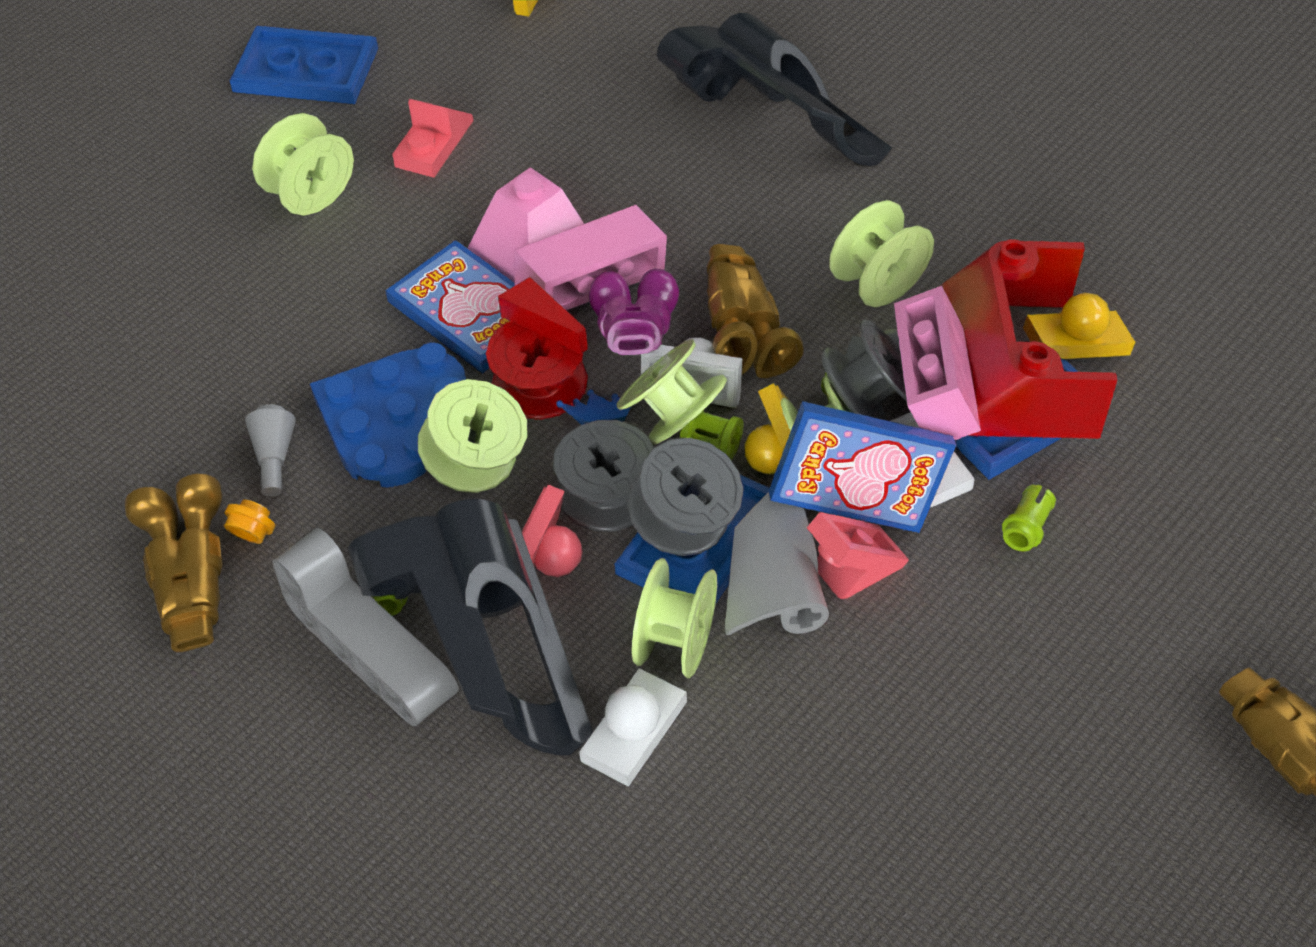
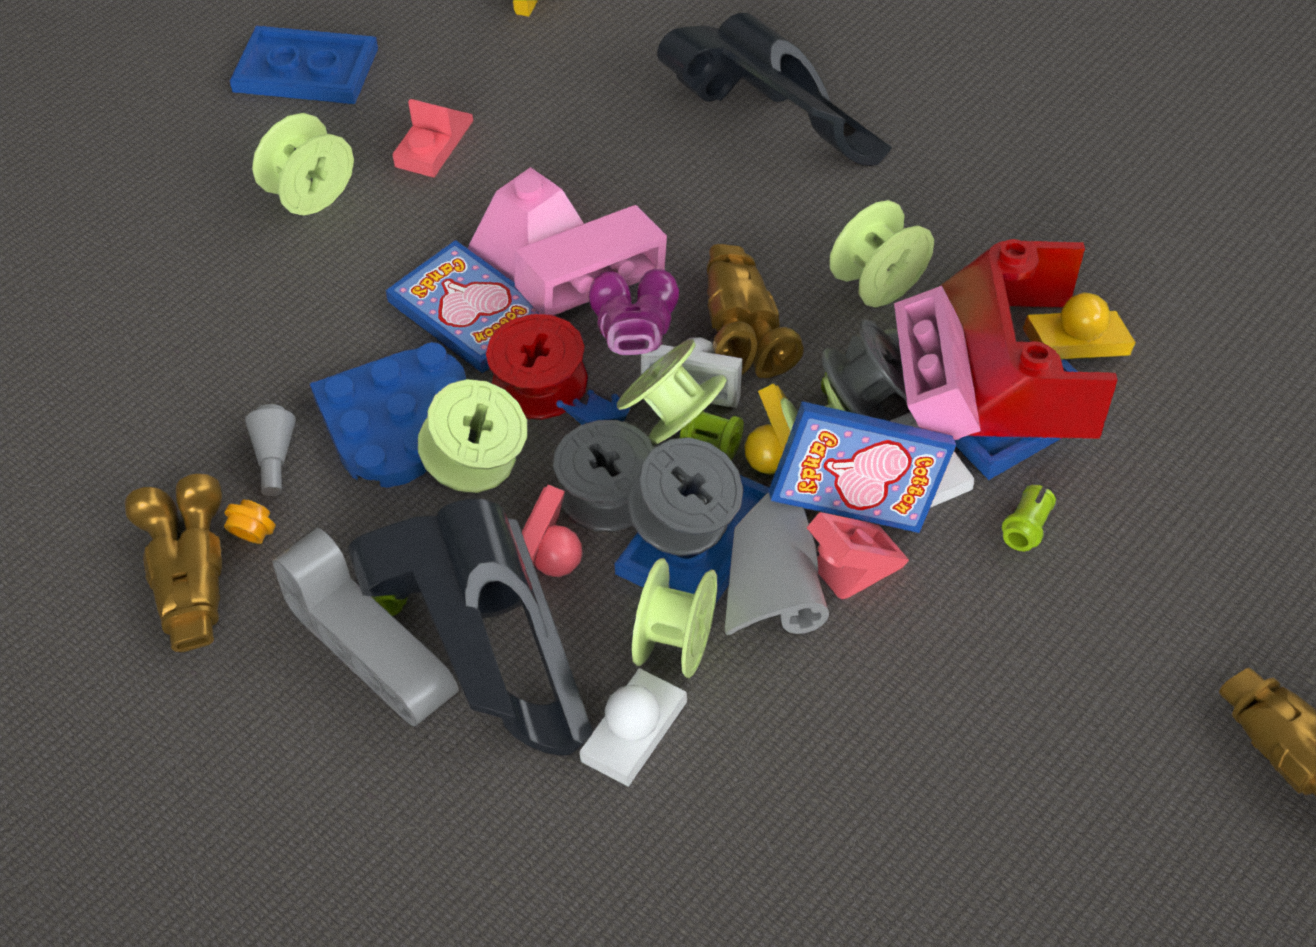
red piece [498,277,588,354] -> none

